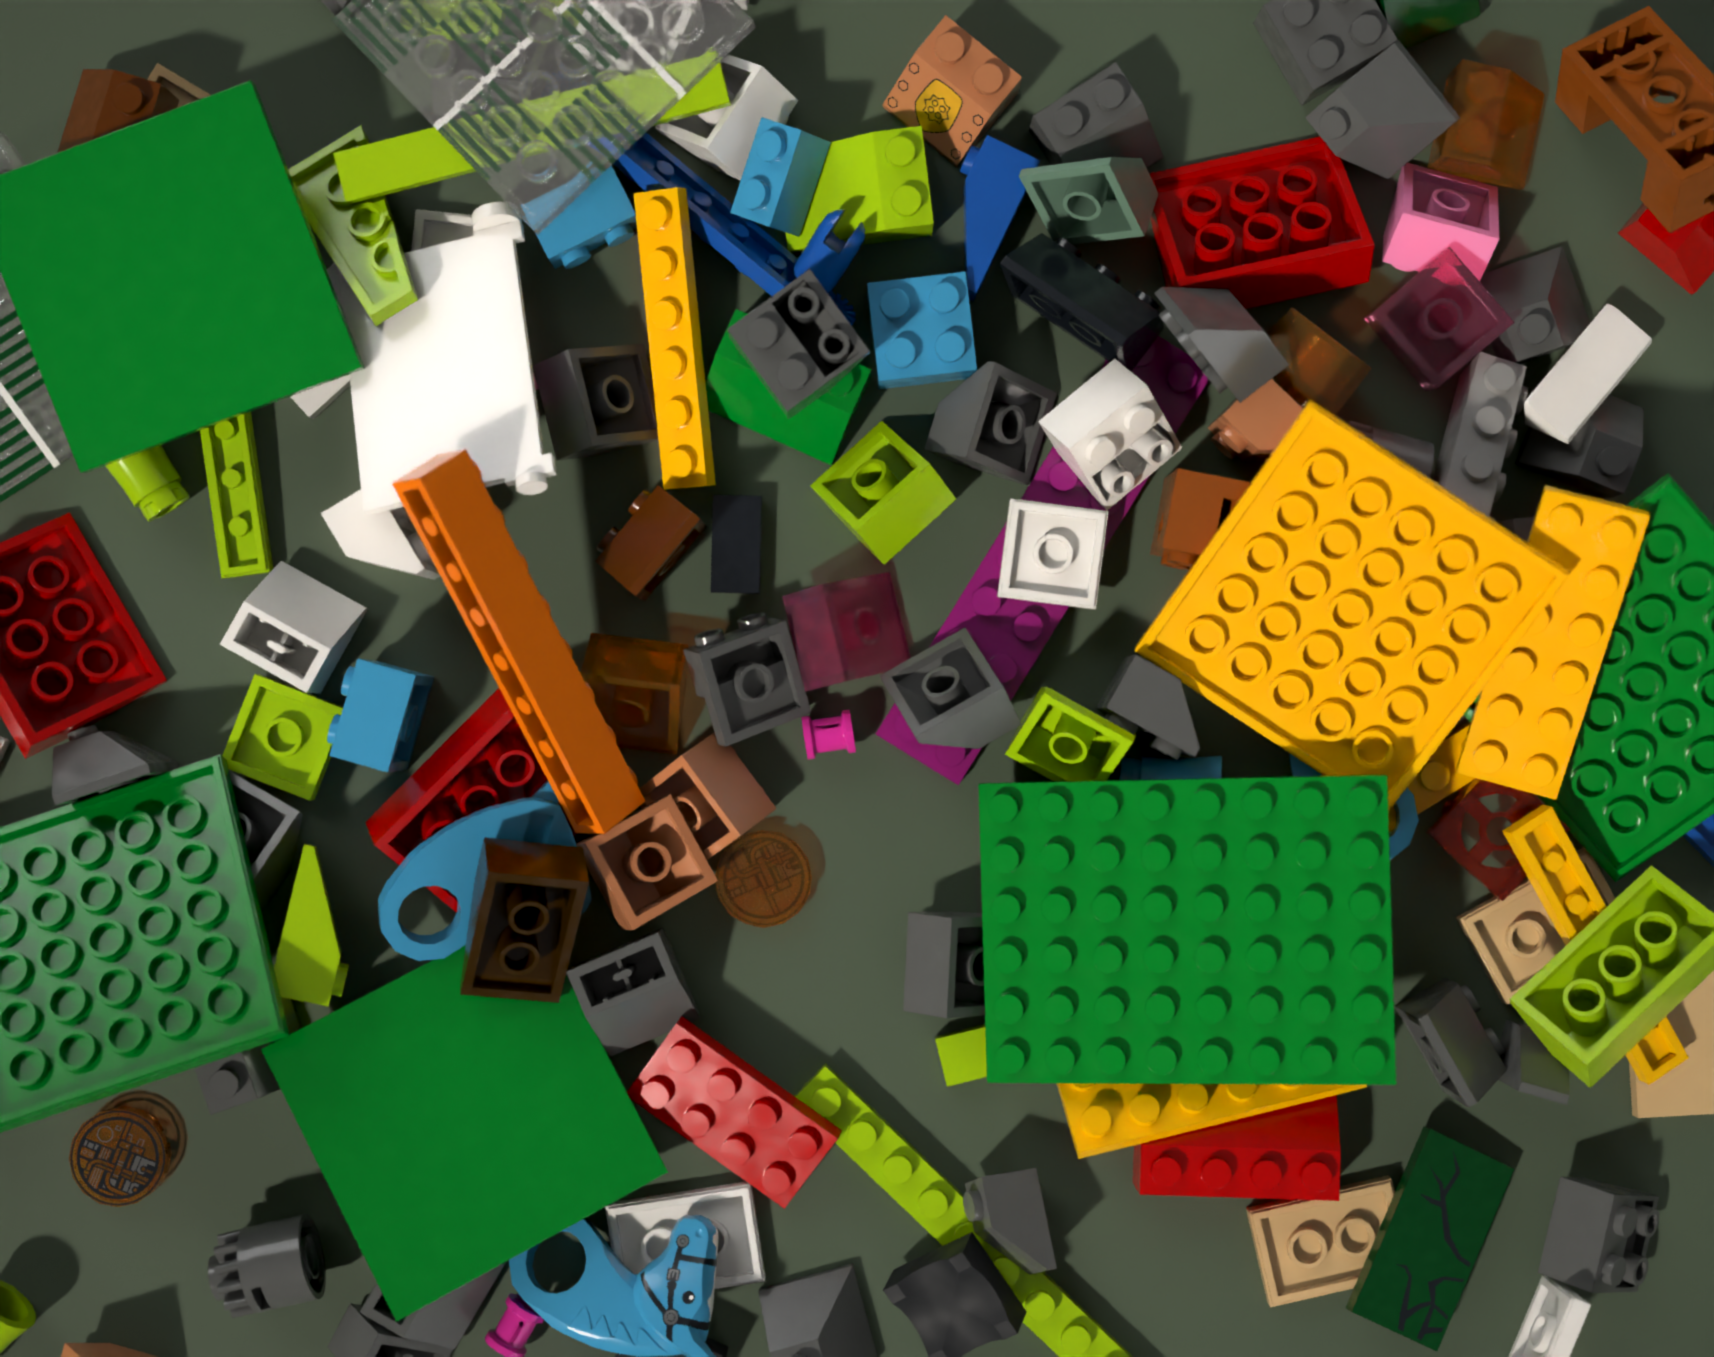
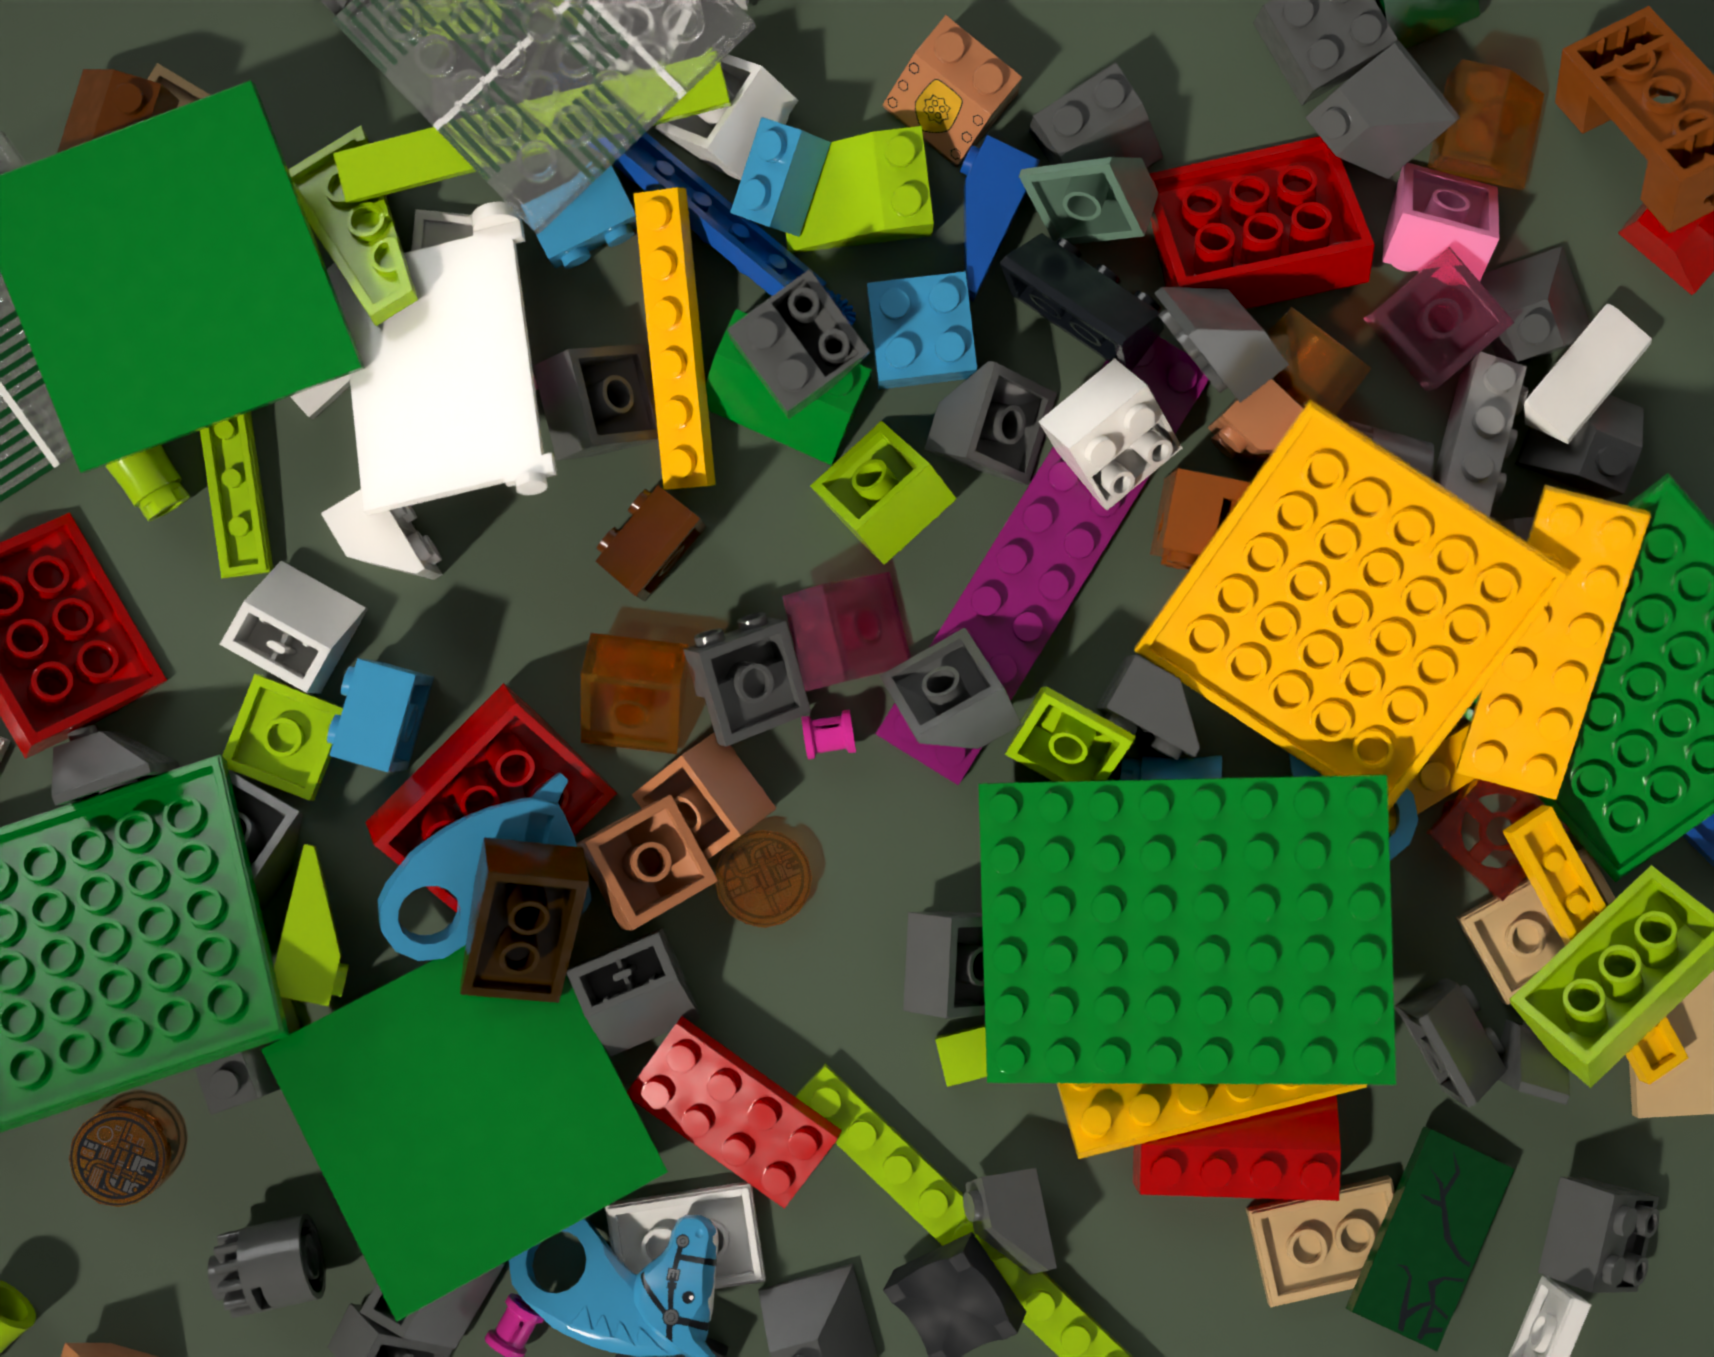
orange brick [392,449,645,834] -> none
black tile [711,495,762,594] -> none
blue piece [793,210,865,293] -> none
white tile [997,498,1109,610] -> none

